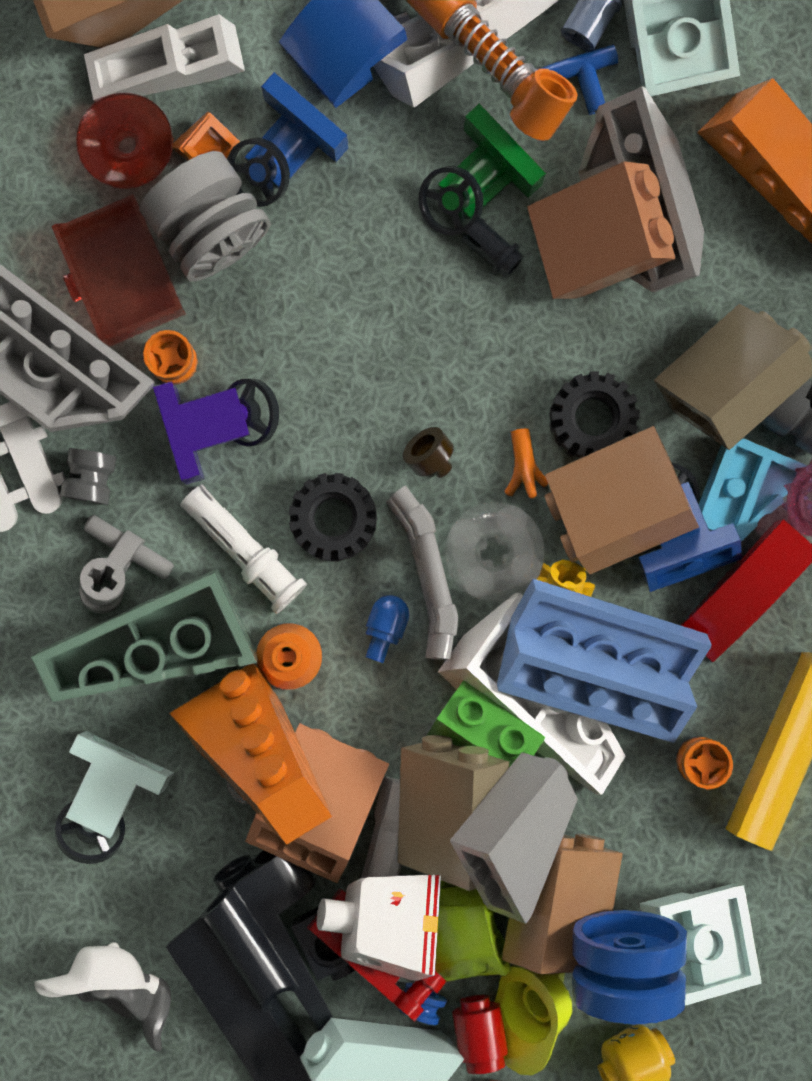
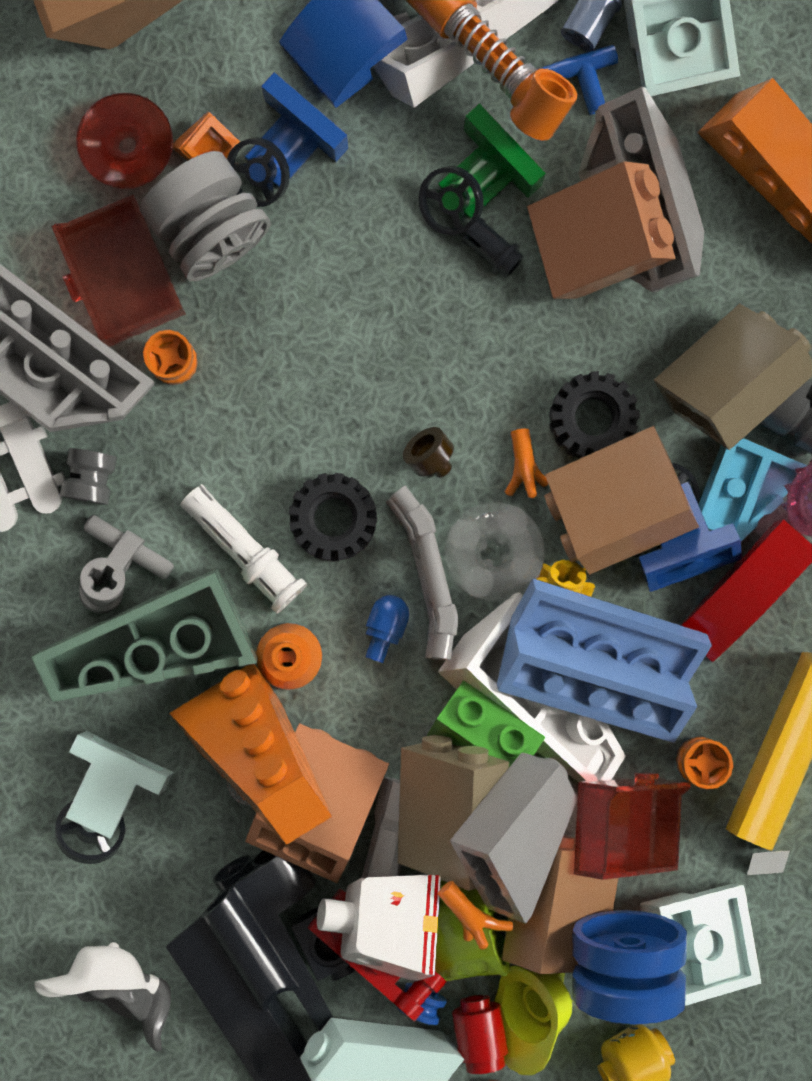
white slope [84,14,245,102] -> none
dark purple piece [153,378,279,485] -> none
none -> orange bar [438,881,513,950]
none -> clear red container [574,772,691,880]
none -> white sticker [747,851,790,875]

